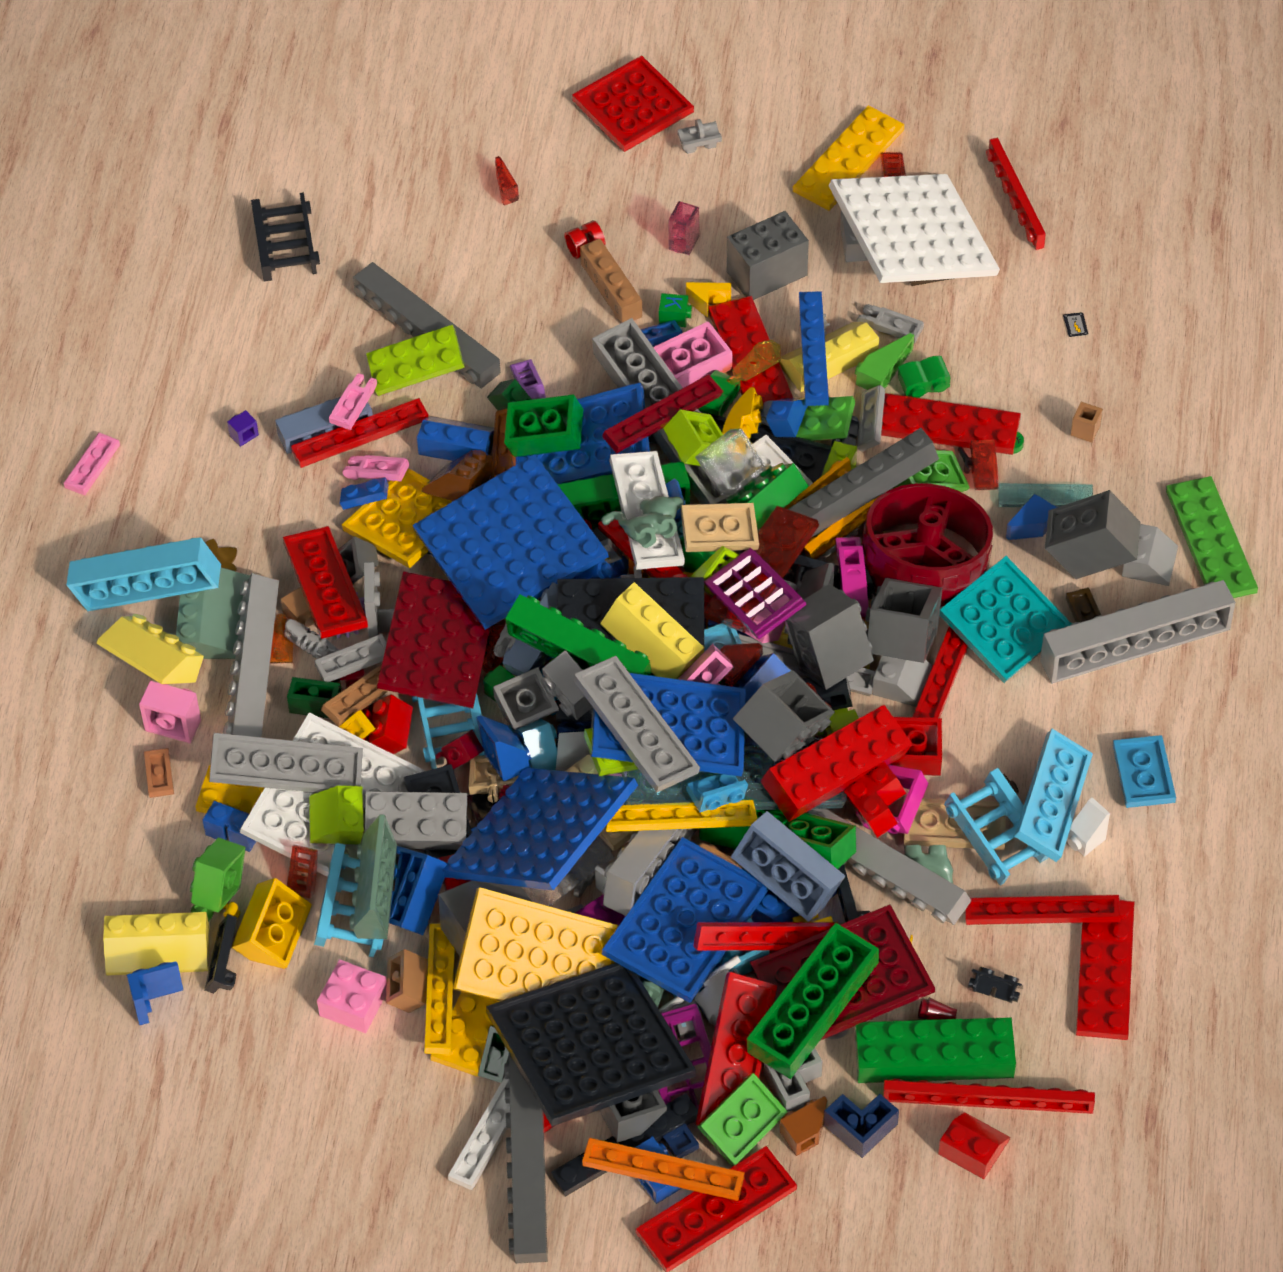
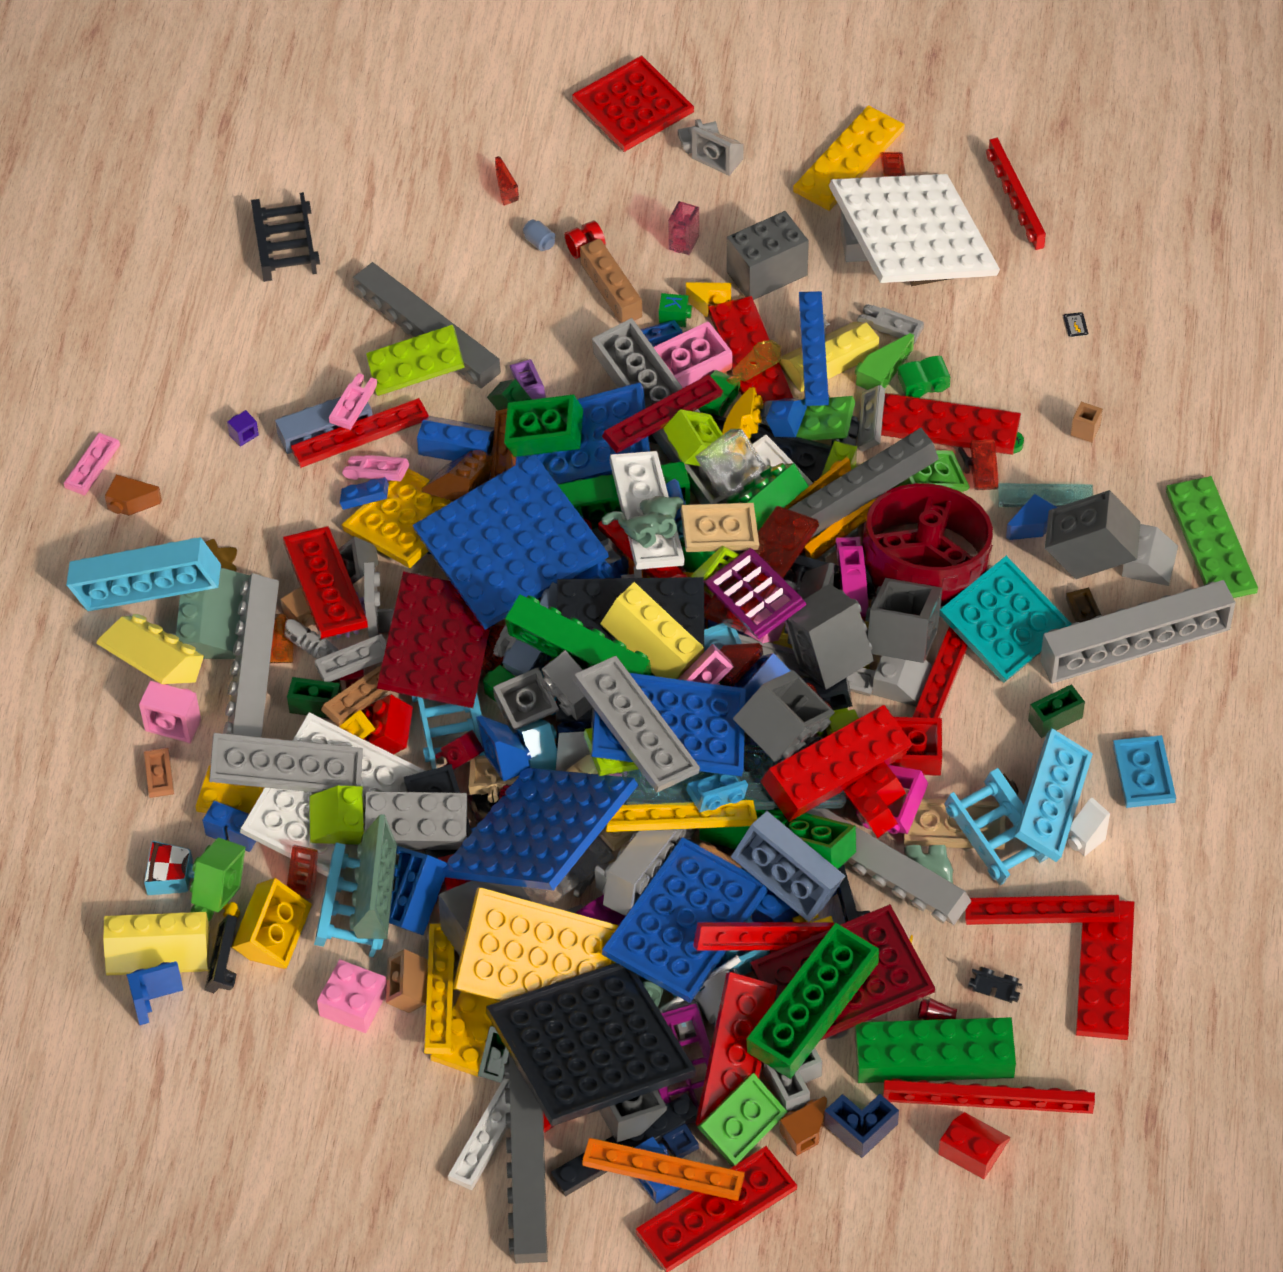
none -> dark orange slope [105,474,162,516]
none -> torso [144,841,195,895]
none -> sand blue brick [523,219,556,251]
none -> light grey slope [692,126,744,176]
none -> dark green brick [1028,684,1085,738]

